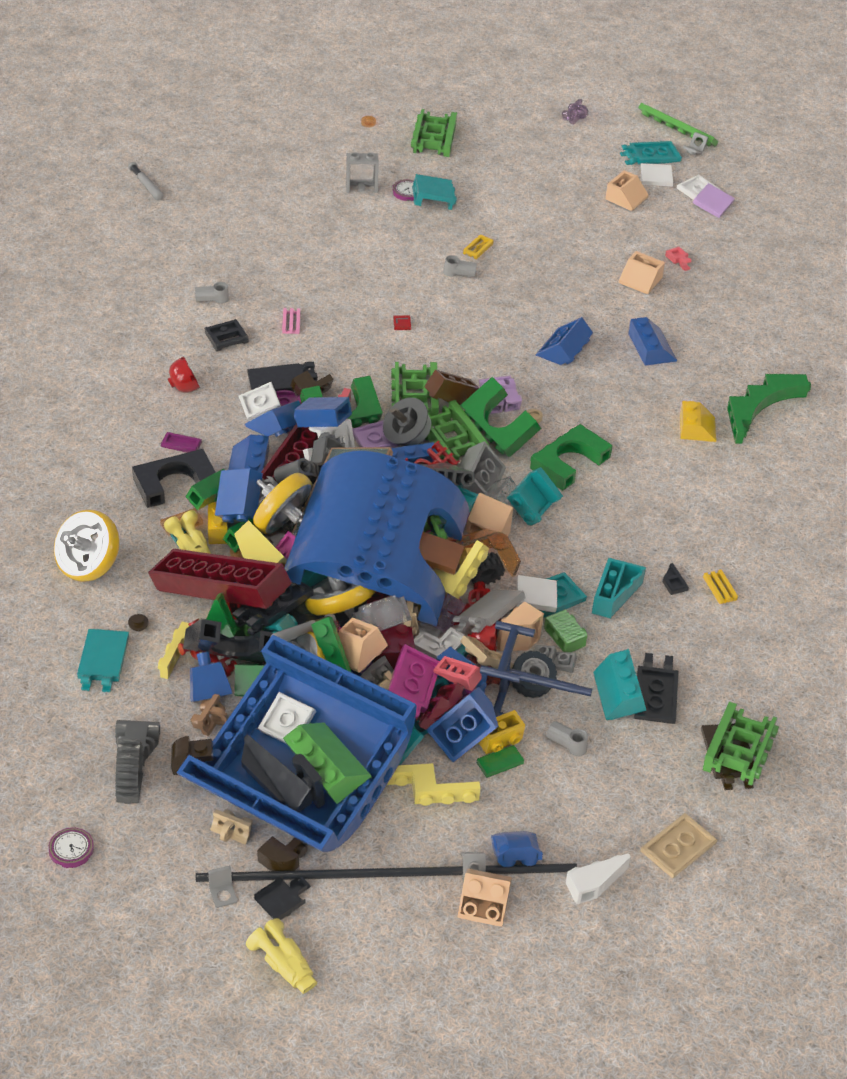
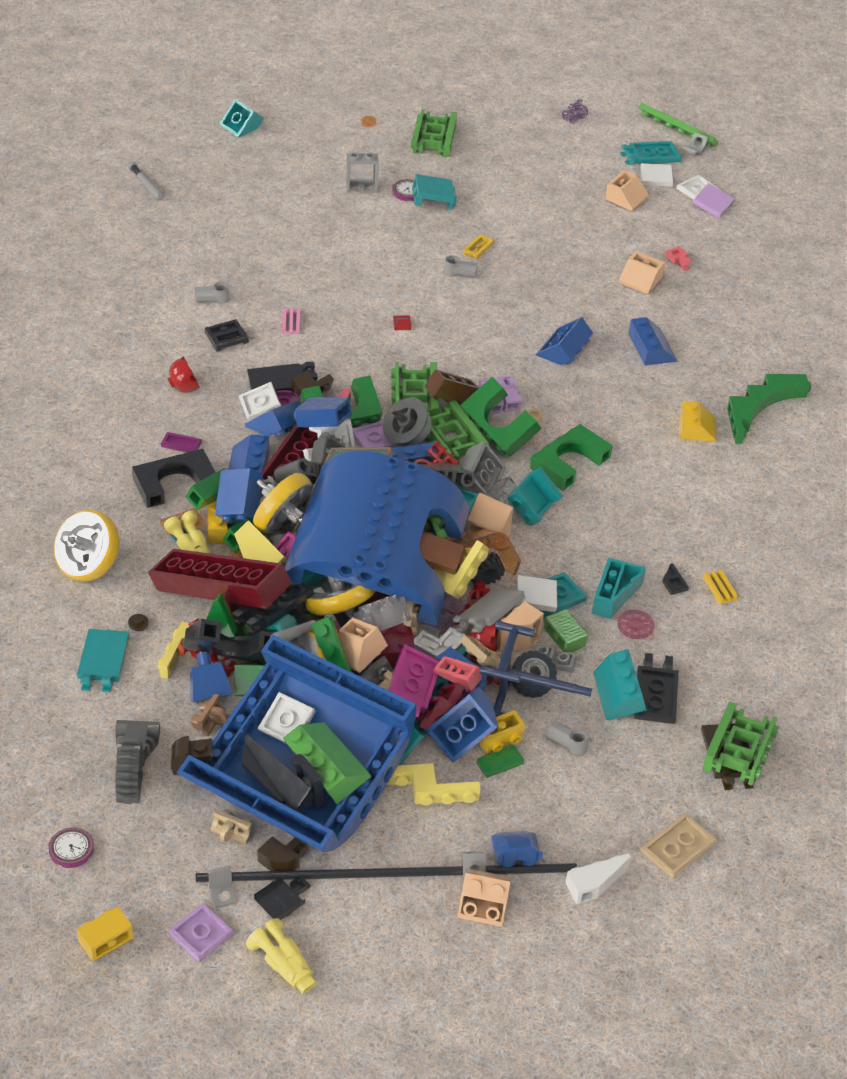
none -> yellow brick [77,906,134,962]
none -> lavender tile [168,903,234,962]
none -> teal slope [219,99,264,137]
none -> clear pink wheel [617,610,655,639]

